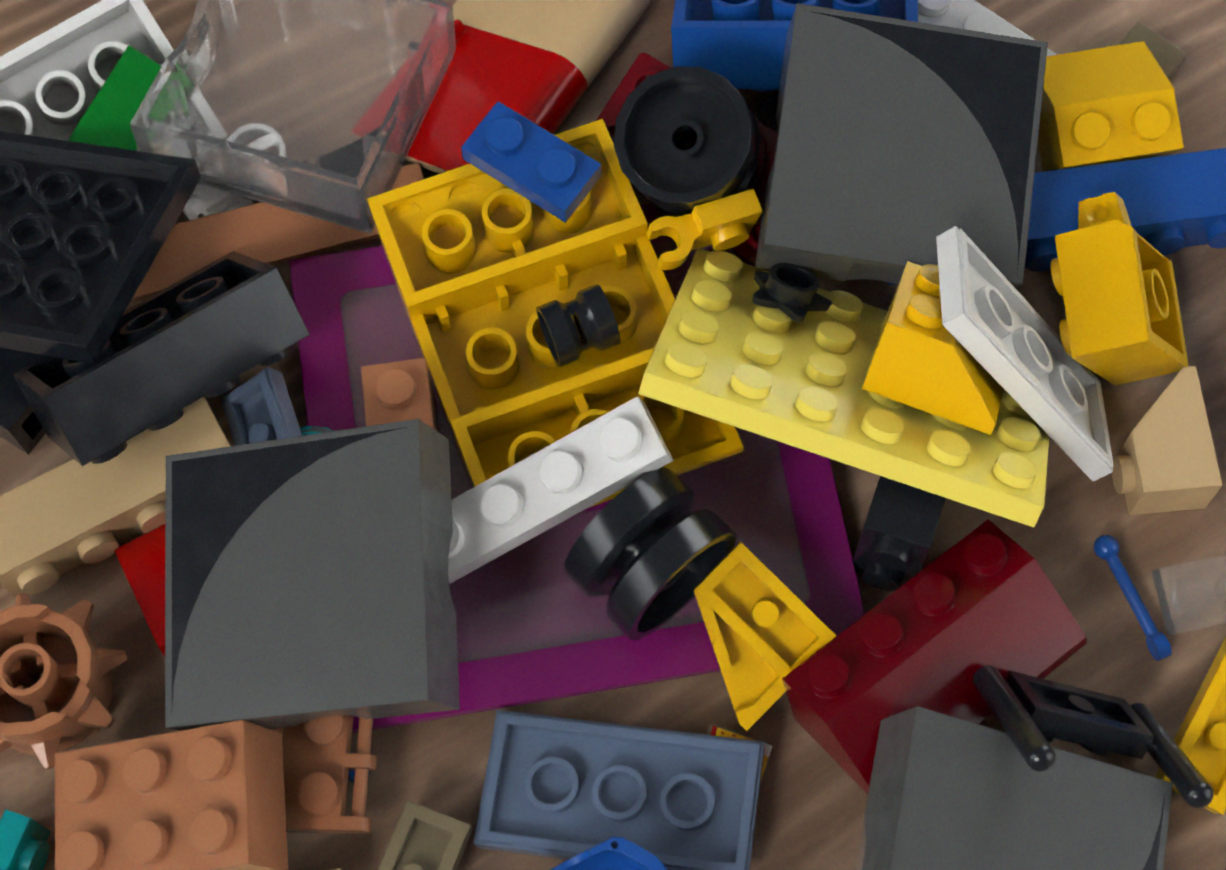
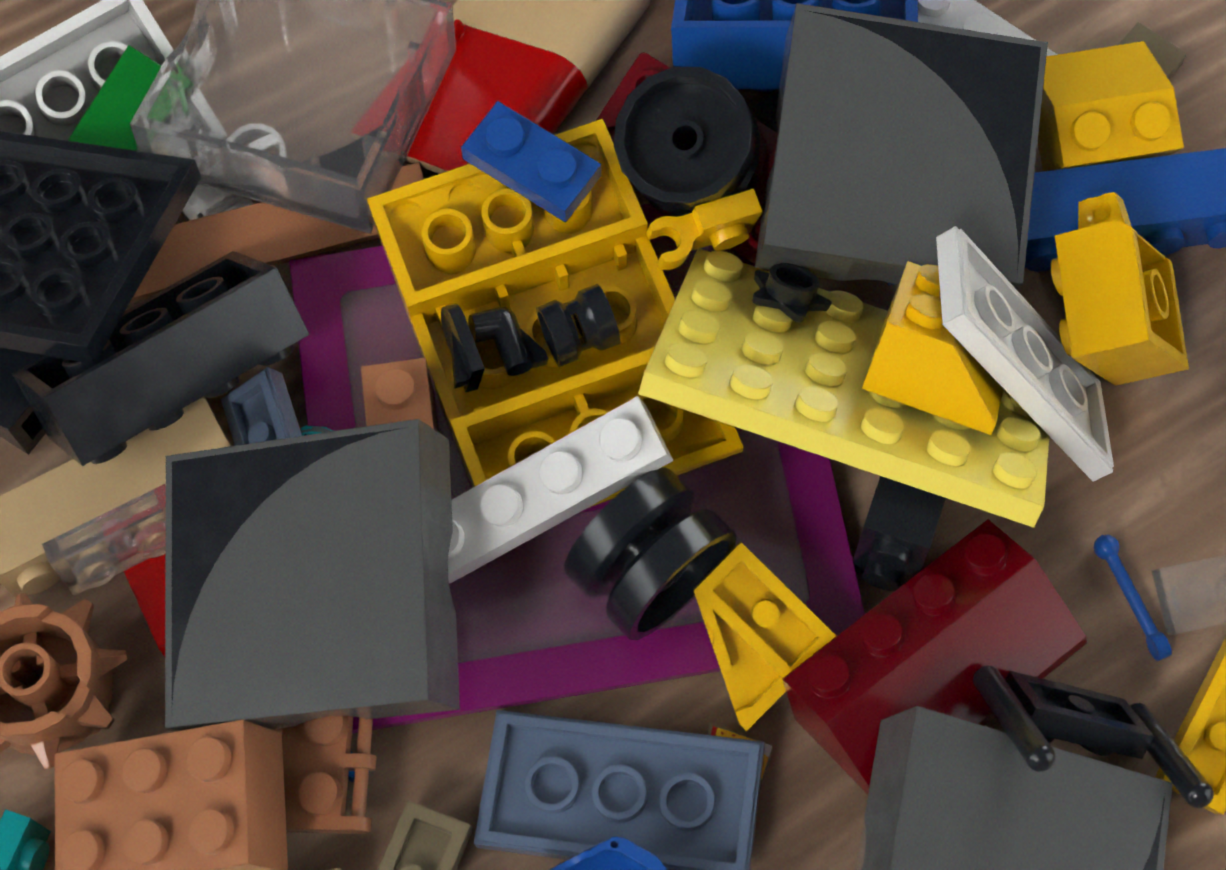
tan slope [1112,366,1223,515] -> none
none -> clear plate [42,484,166,596]
none -> black piece [441,304,549,392]

